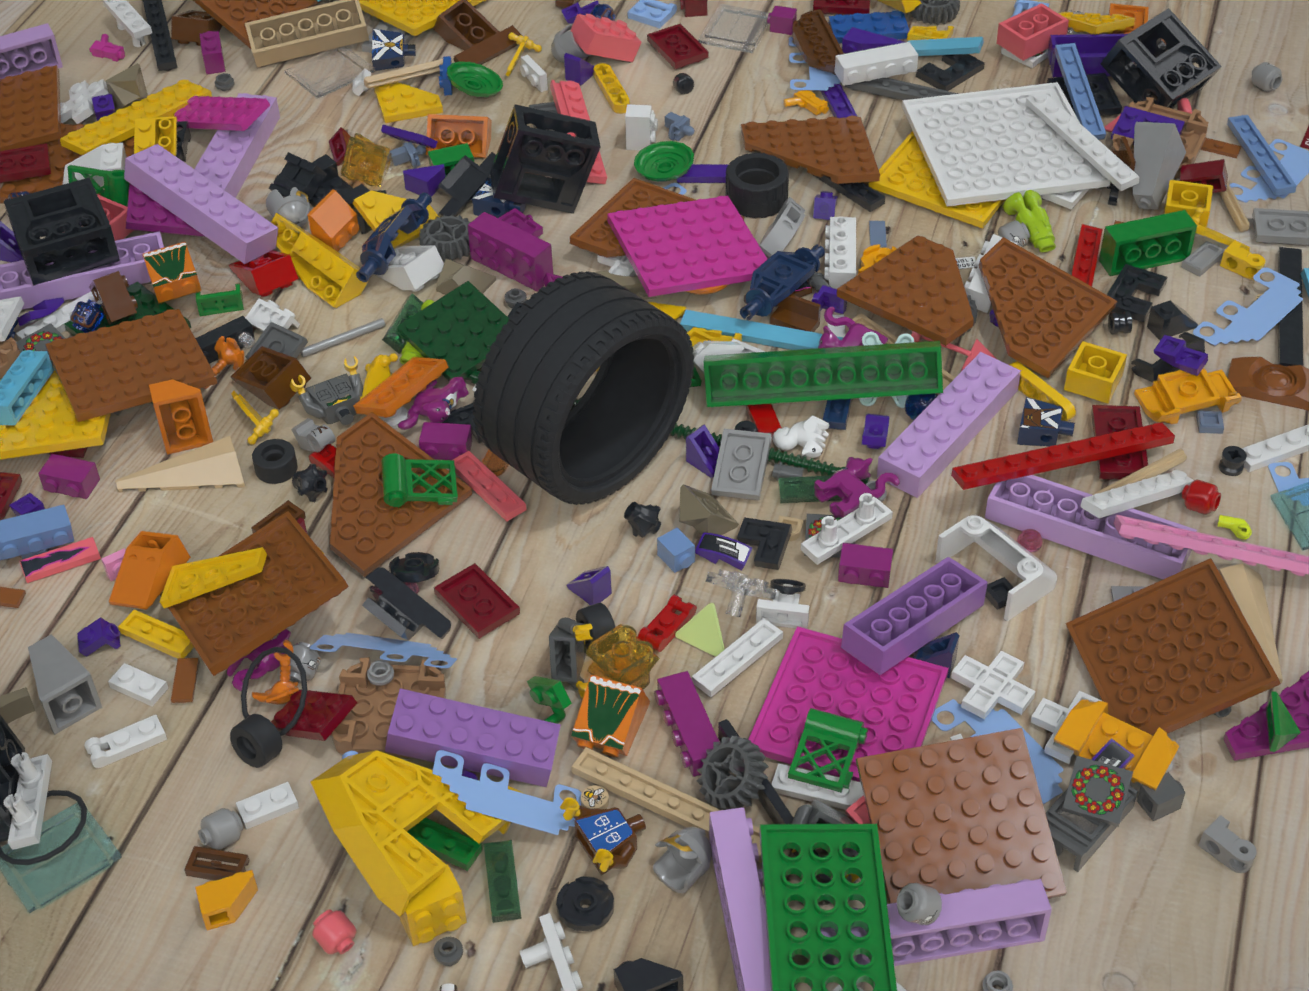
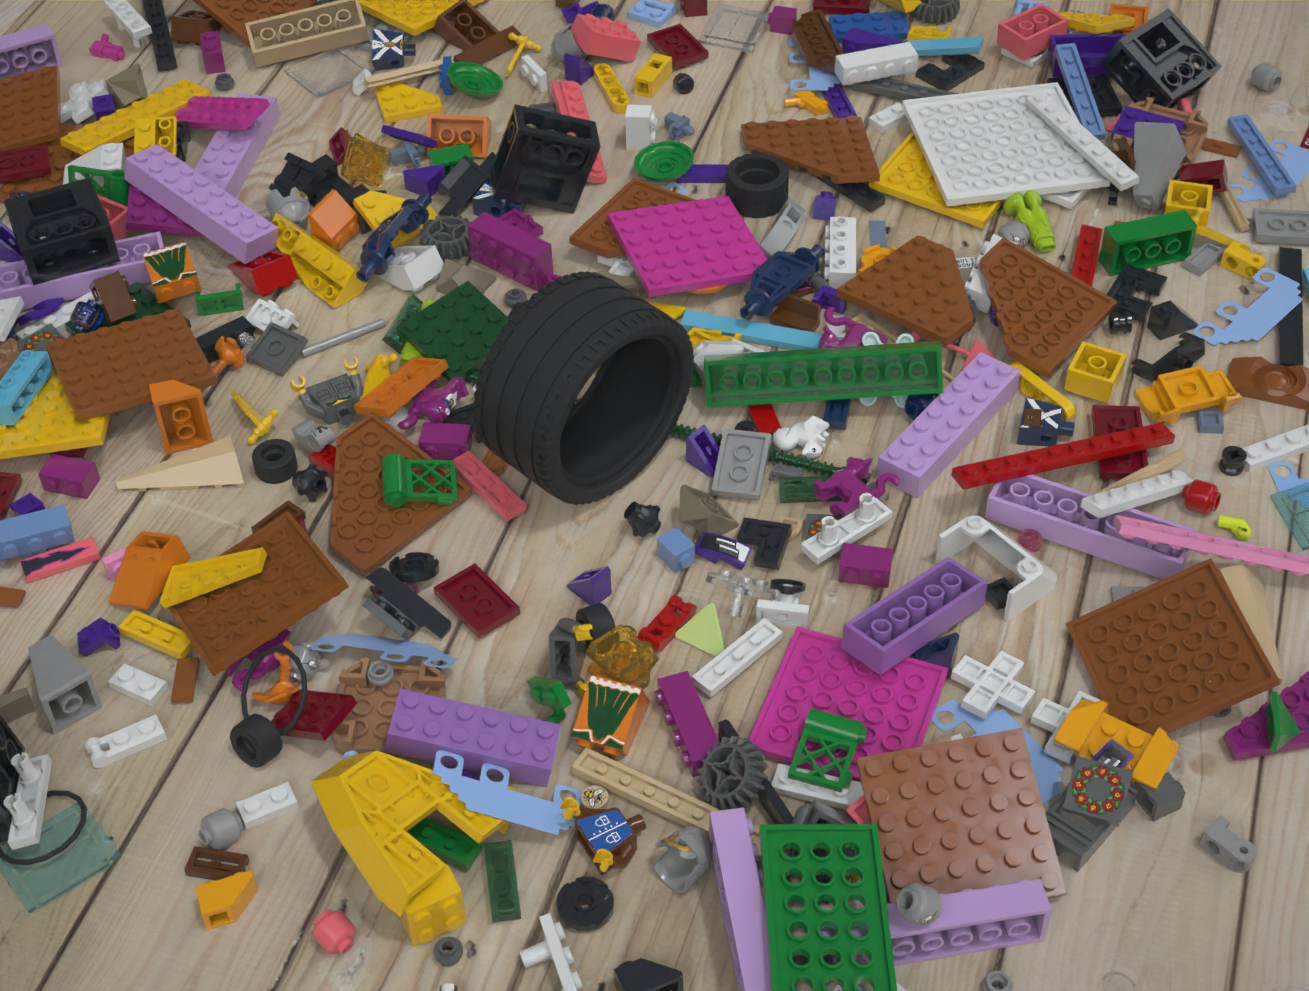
reddish brown slope [230,346,311,410] -> none
dark purple bracket [862,414,890,449] -> none
dark purple slope [1154,335,1208,376] -> none
none -> yellow brick [634,53,672,98]
none -> white plate [868,102,908,133]

